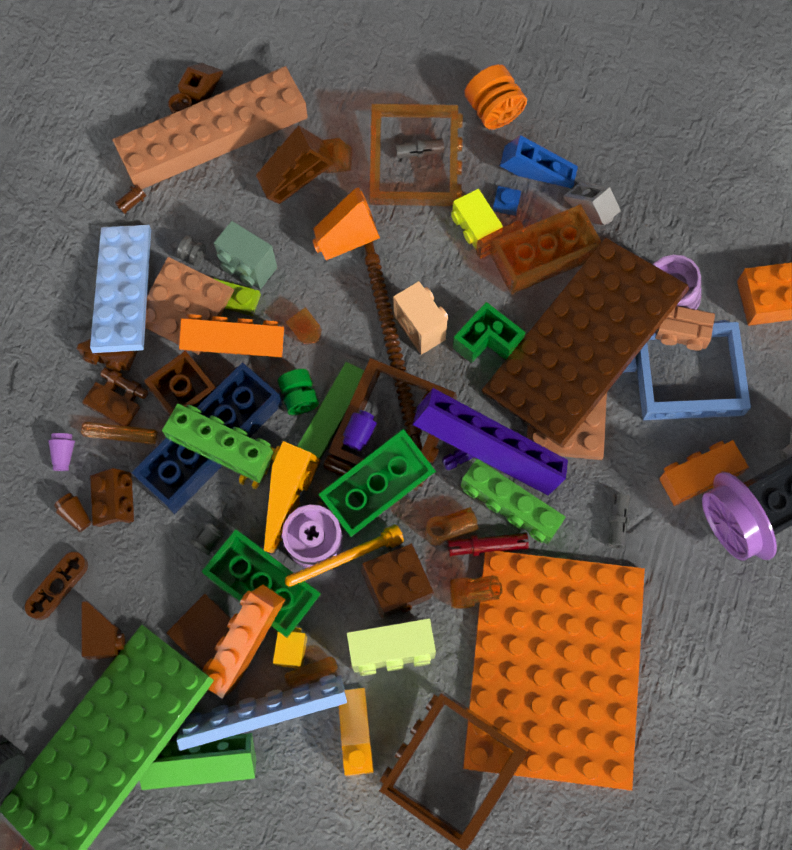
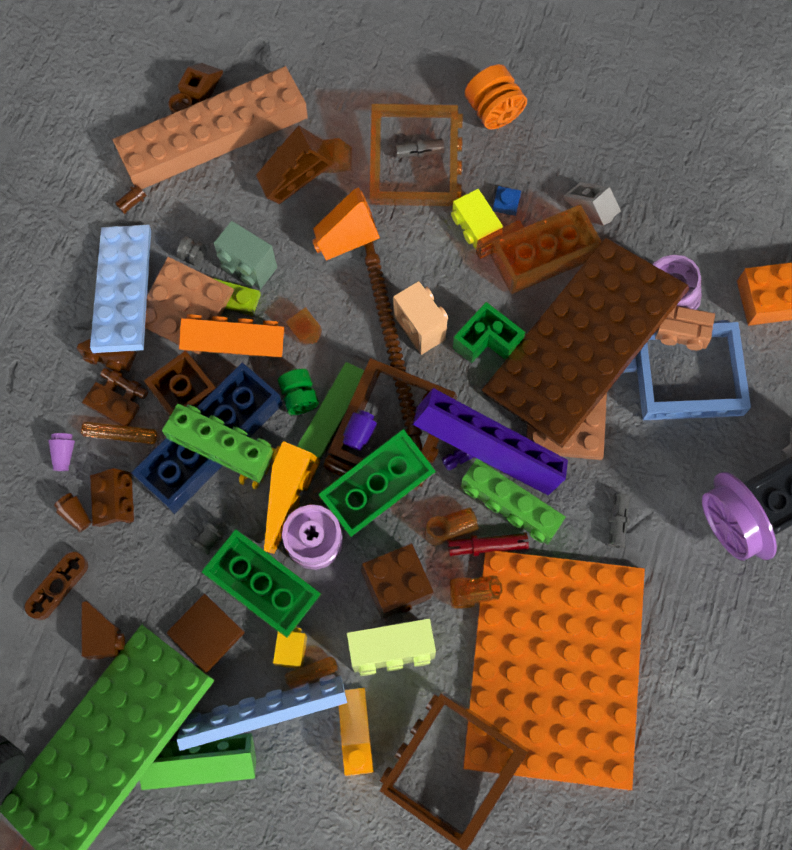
orange brick [202,585,285,699] -> none
light orange piece [285,524,404,586] -> none
blue slope [500,135,578,188] -> none
orange brick [659,440,749,506] -> none

